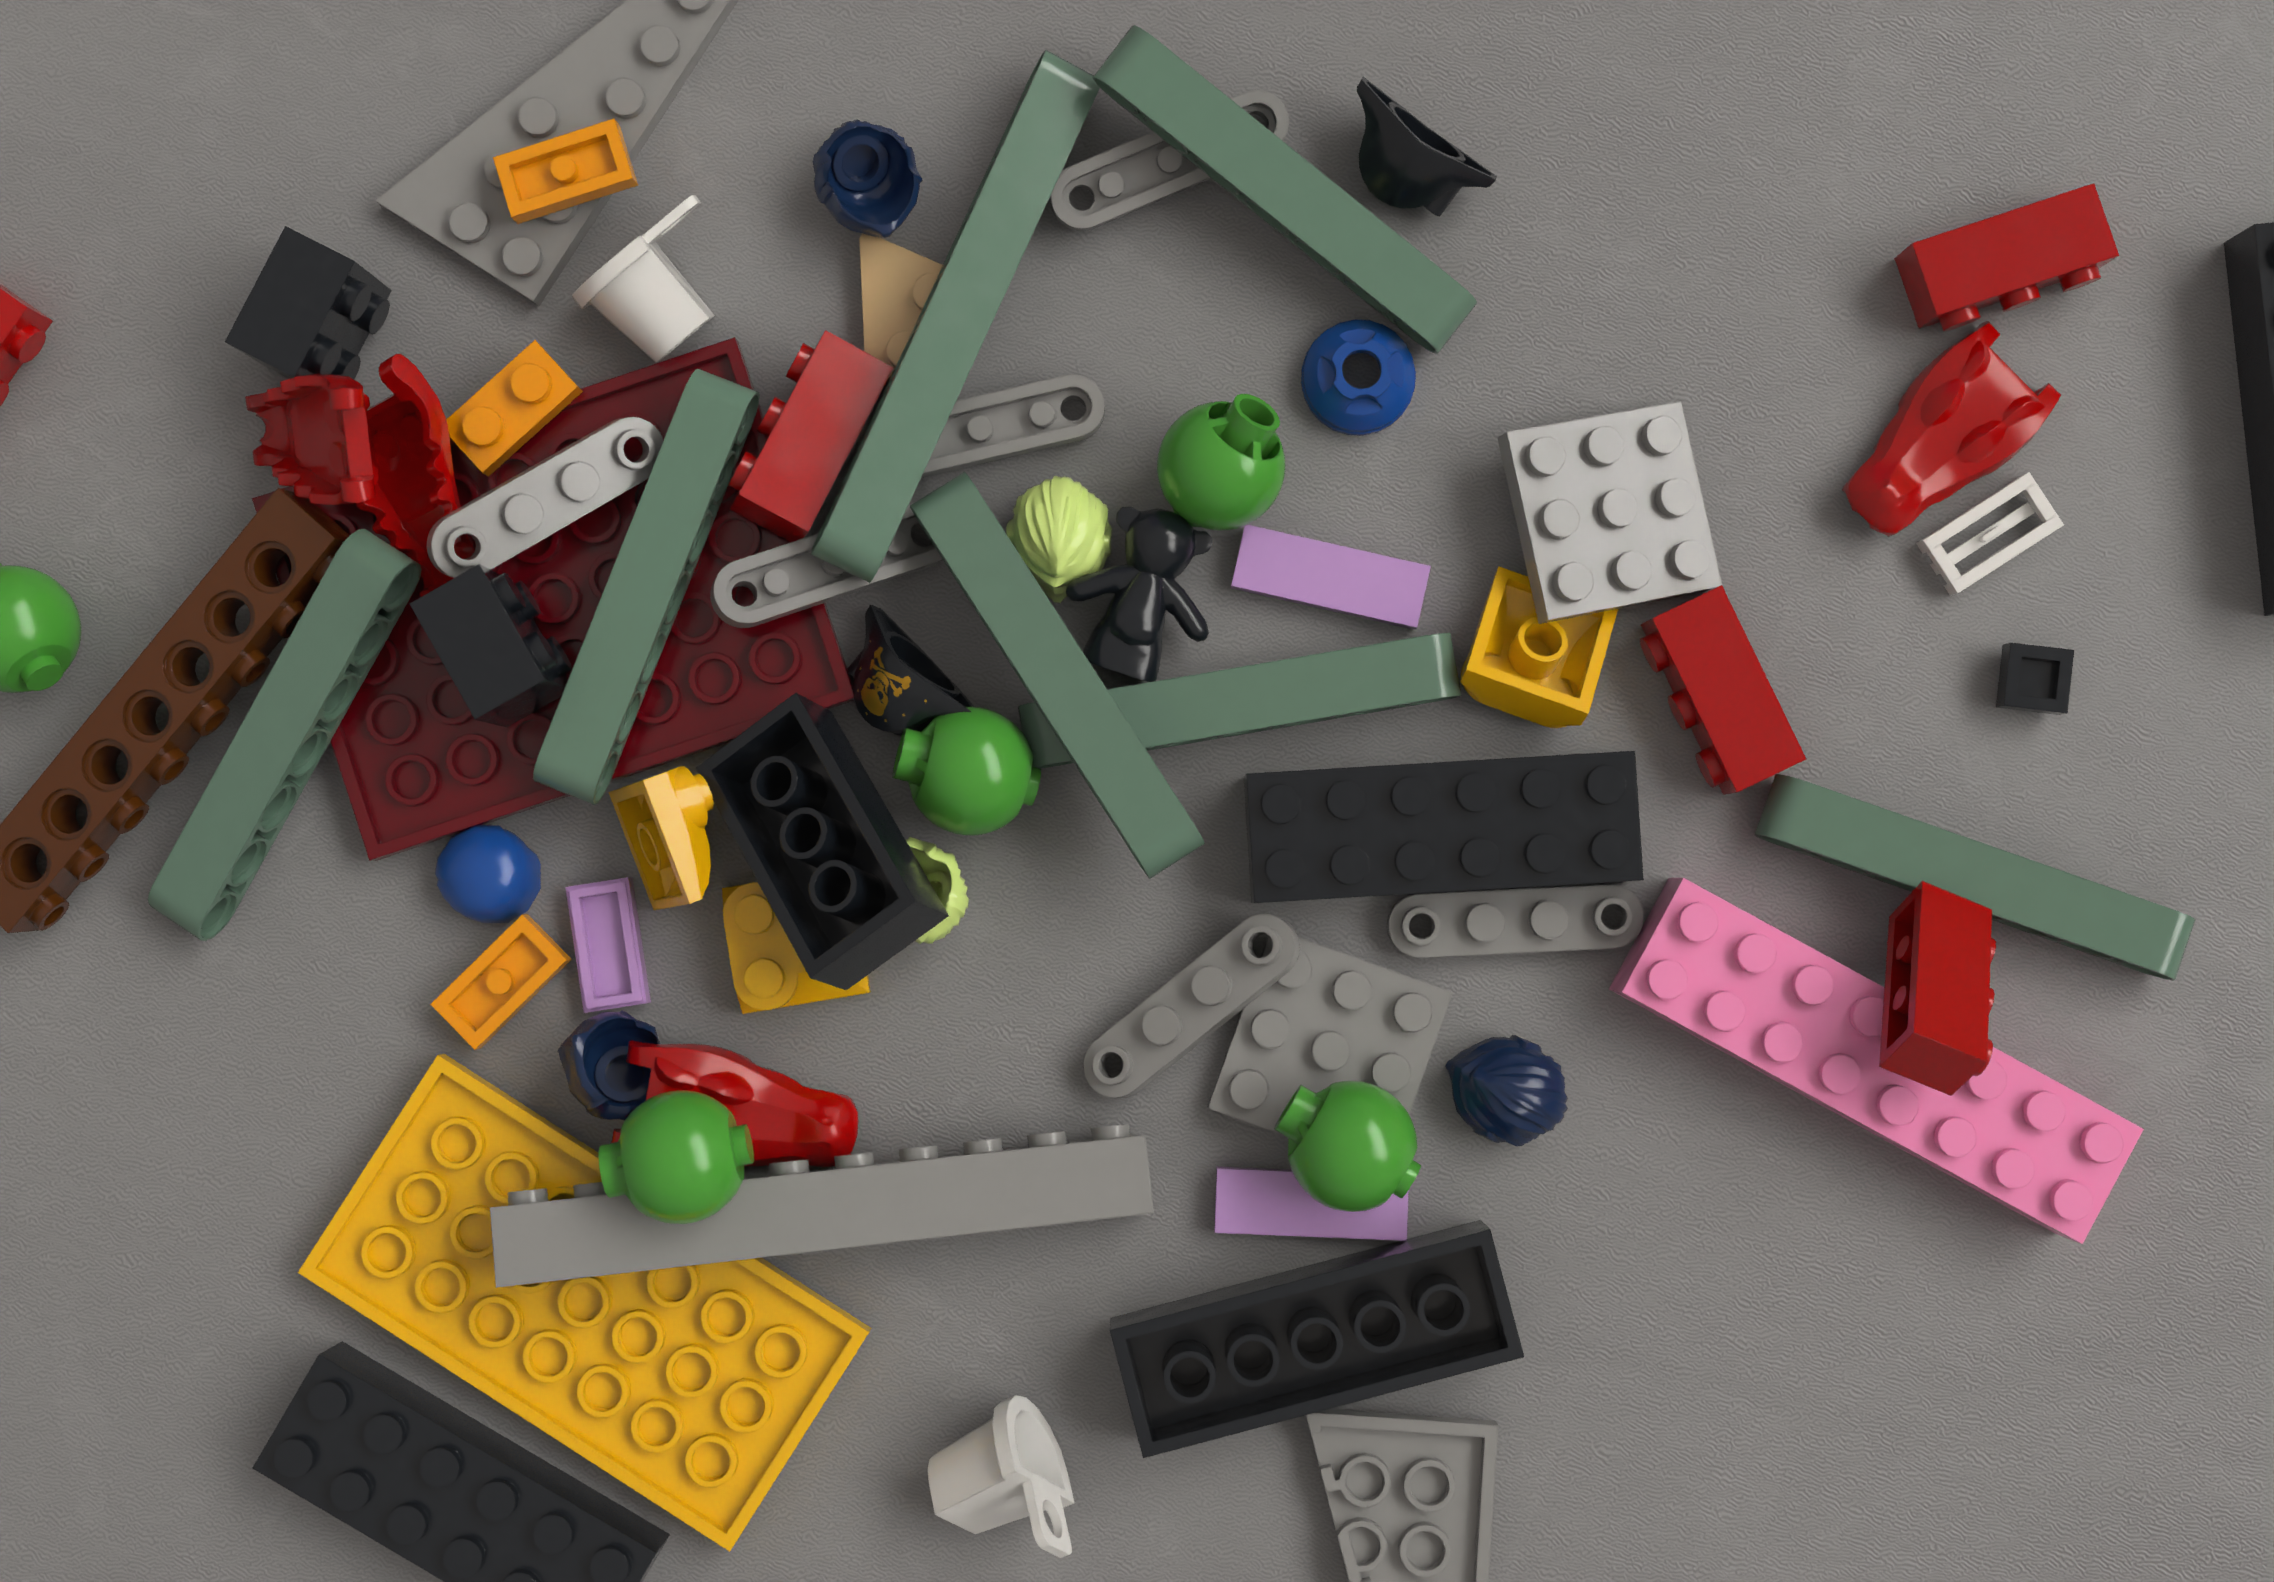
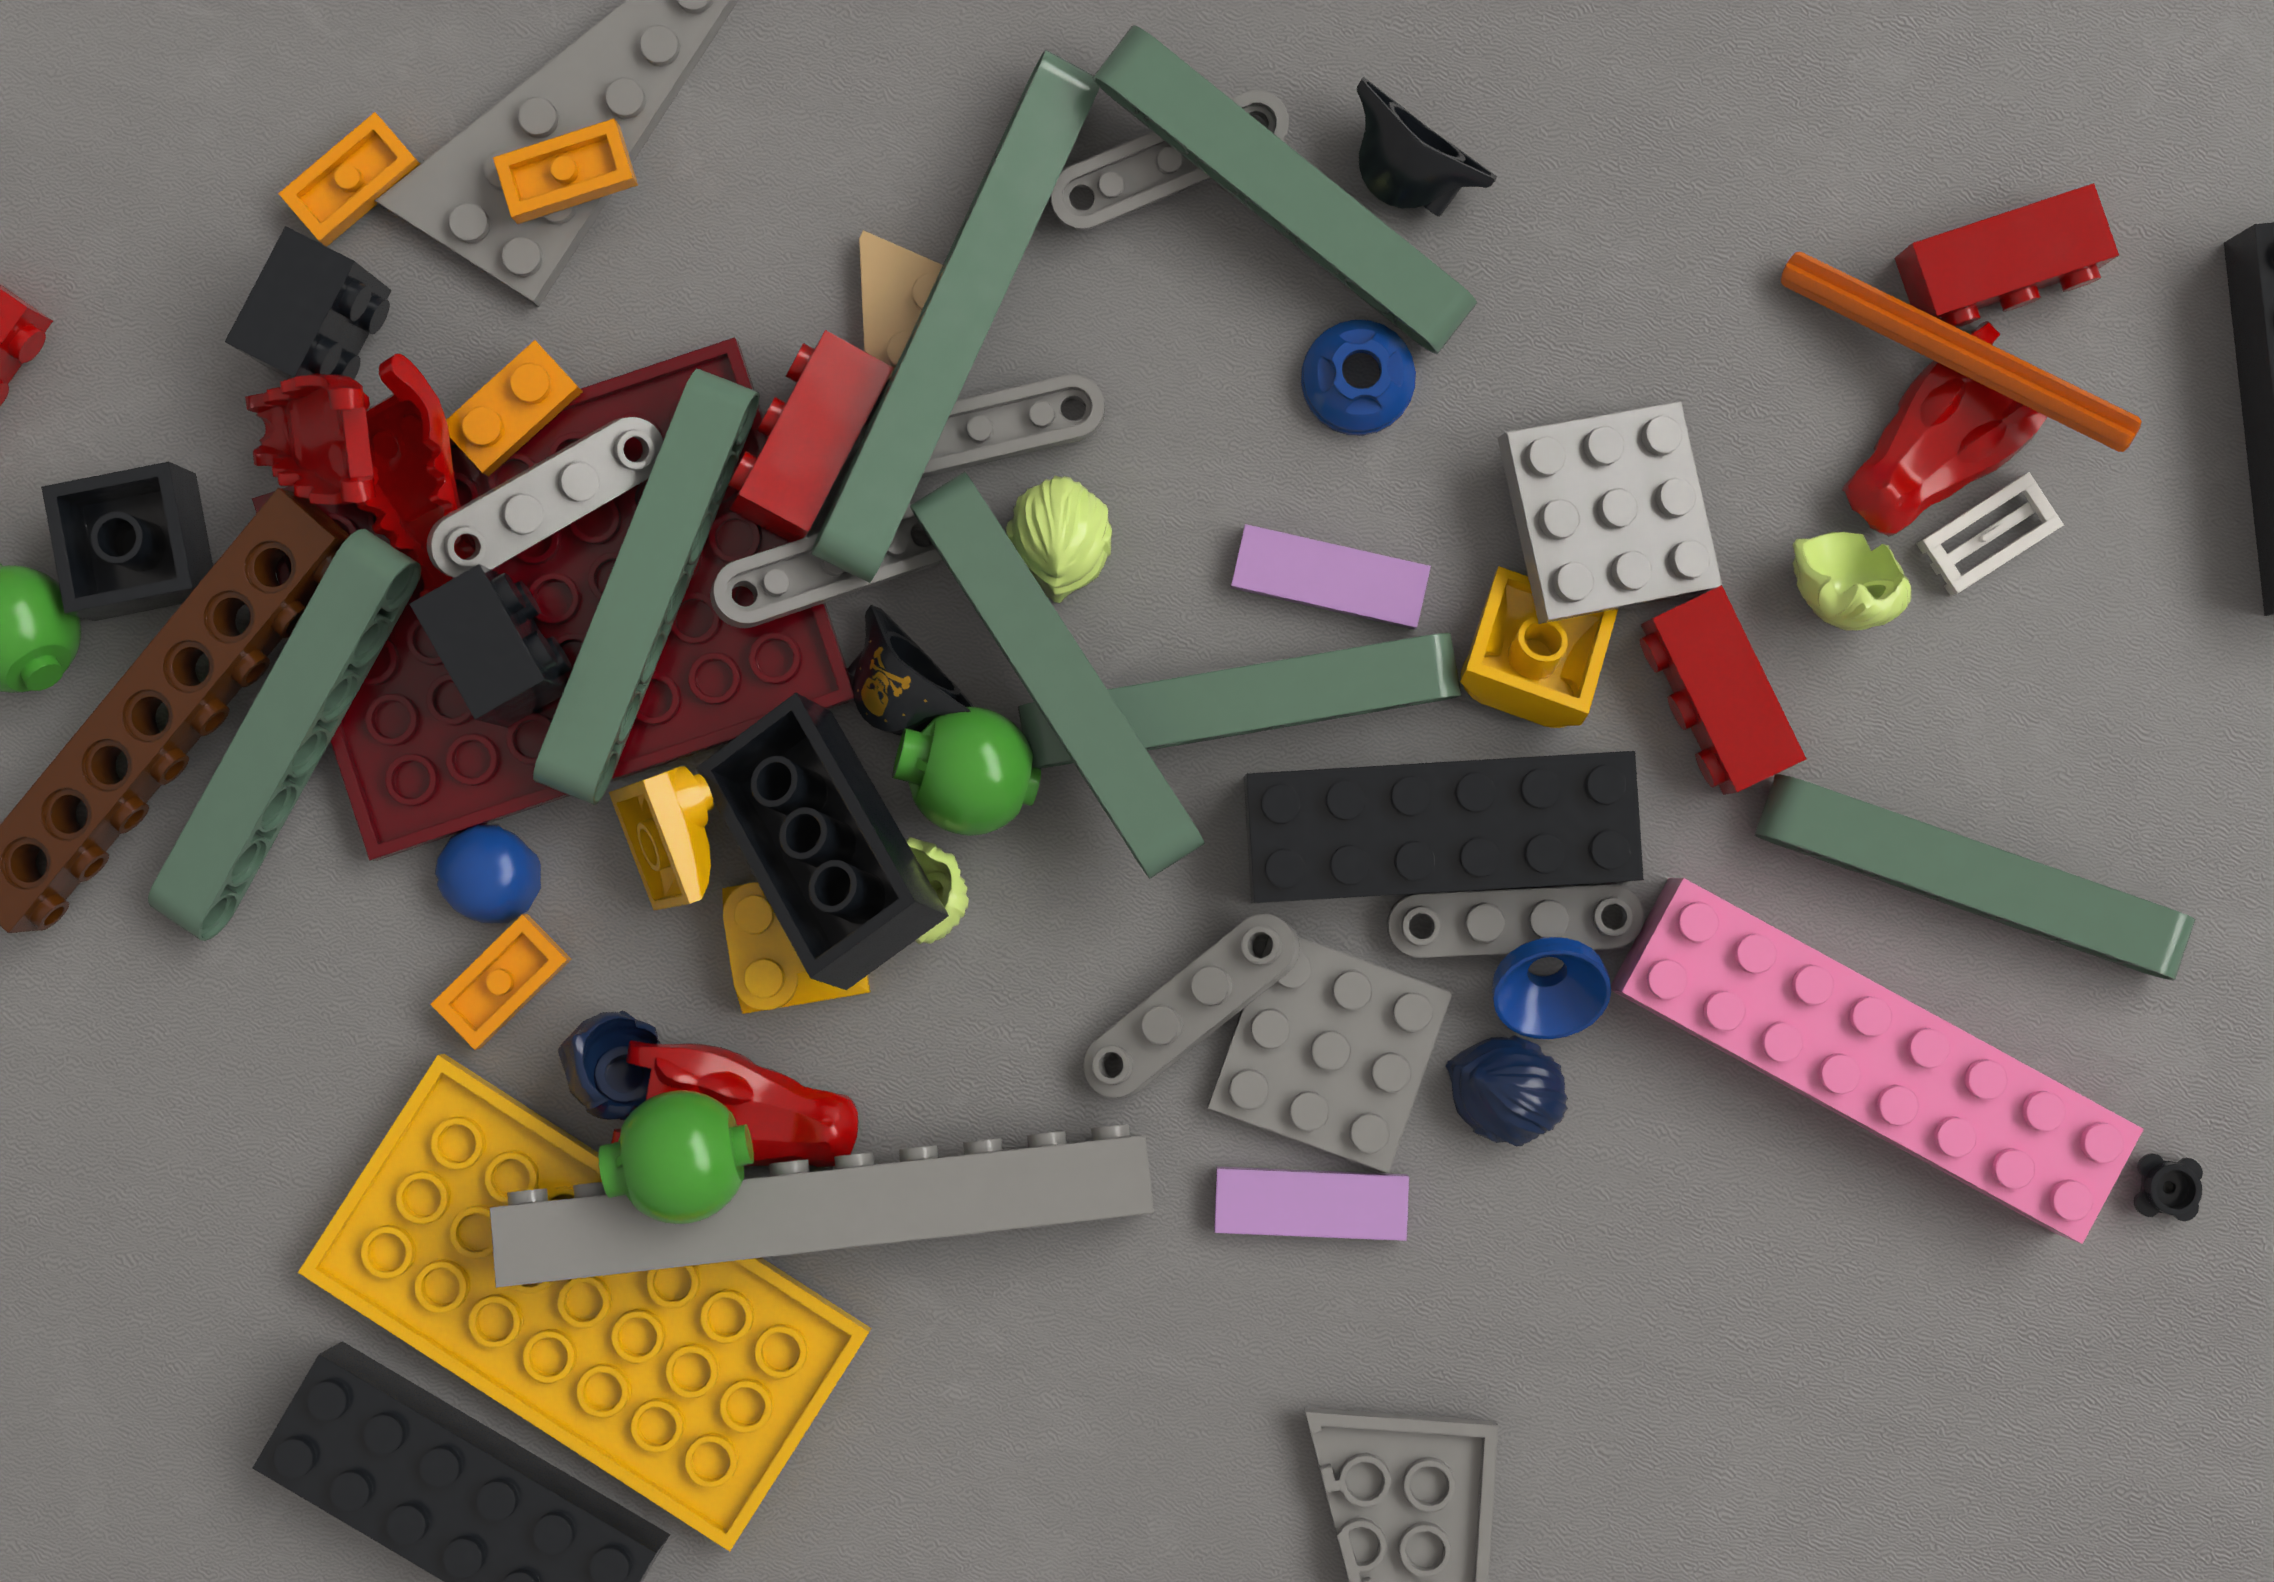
lavender tile [565,877,651,1013] -> none
white container [572,195,715,363] -> none
dark blue hair [813,119,923,238] -> none
white container [928,1395,1075,1558] -> none
black piece [1066,506,1212,682] -> none
black brick [1110,1220,1524,1458] -> none
bright green brick [1157,394,1285,531] -> none
bright green brick [1274,1080,1421,1212] -> none
red brick [1879,881,1996,1096] -> none
black plate [1996,642,2074,715] -> none
none -> black brick [41,461,213,621]
none -> light orange plate [278,112,420,247]
none -> blue piece [1492,937,1611,1039]
none -> orange axle [1781,252,2142,452]
none -> yellowish green hair [1792,532,1911,630]
none -> black plate [2134,1153,2203,1221]

